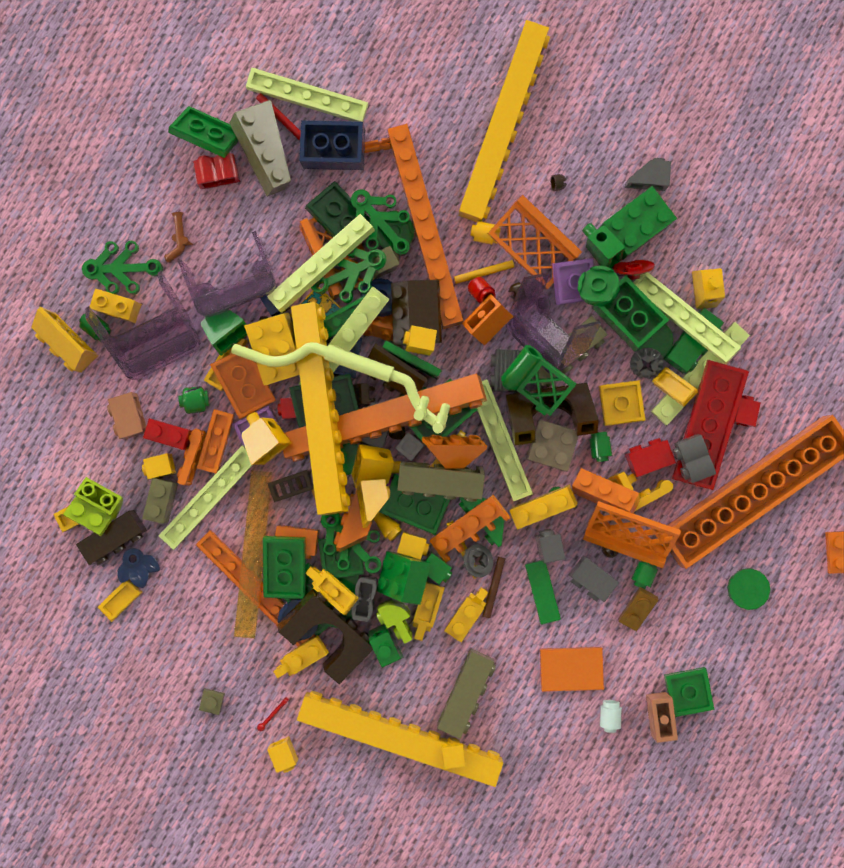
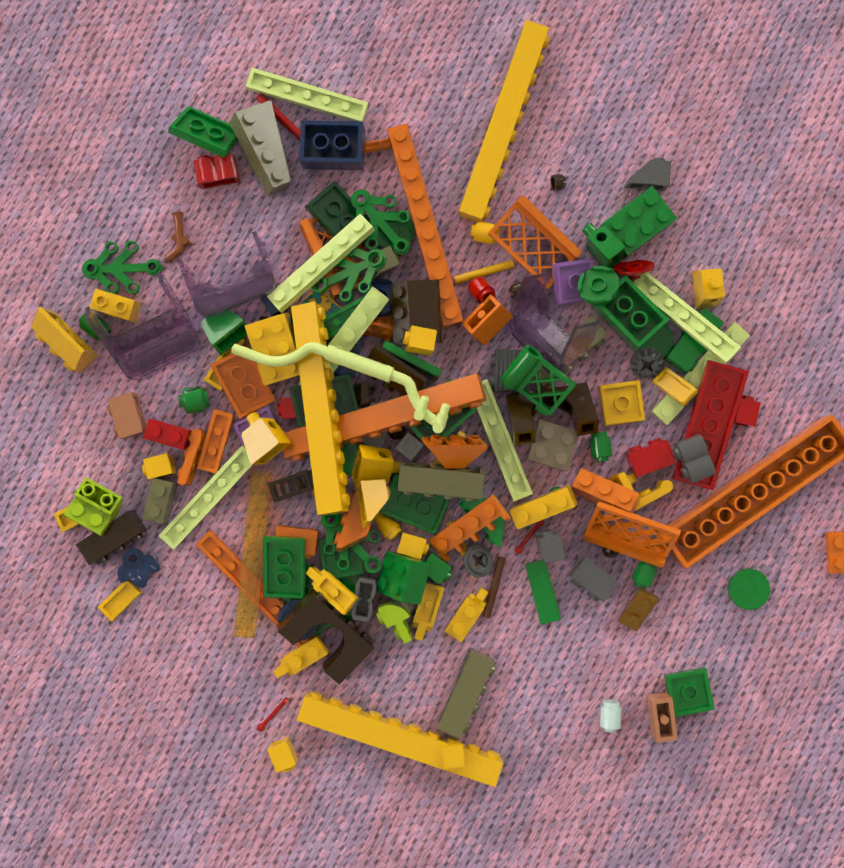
olive plate [199,688,225,715] -> none
green torso [369,624,404,668] -> none
orange tile [540,647,604,692] -> none
none -> red hinge [514,520,544,554]

